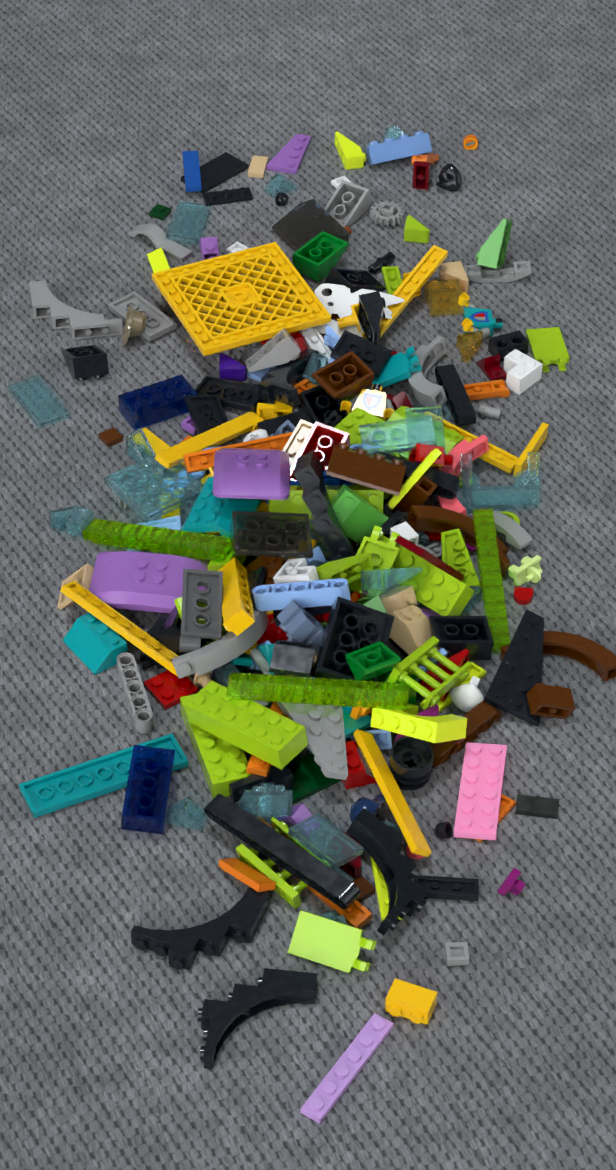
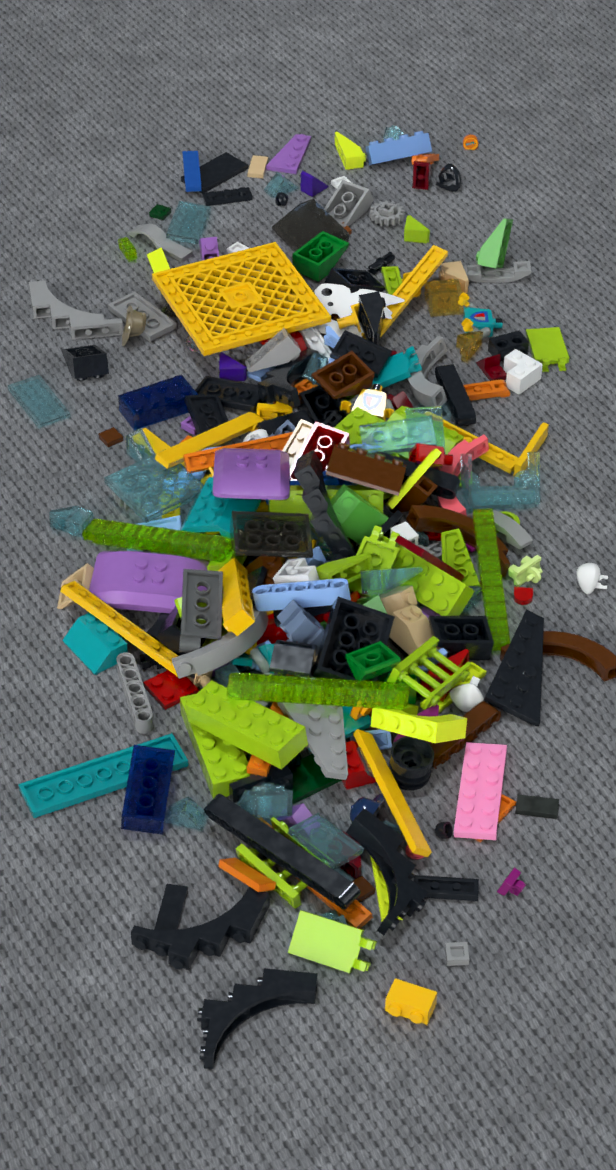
lavender plate [300,1013,394,1124] -> none
light grey pin [478,403,502,420] -> none
reddish brown brick [527,683,575,719] -> none
none -> clear neon green beam [118,237,137,262]
none -> black tile [154,884,188,930]
none -> dark purple slope [301,170,329,197]
none -> white piece [576,563,608,594]

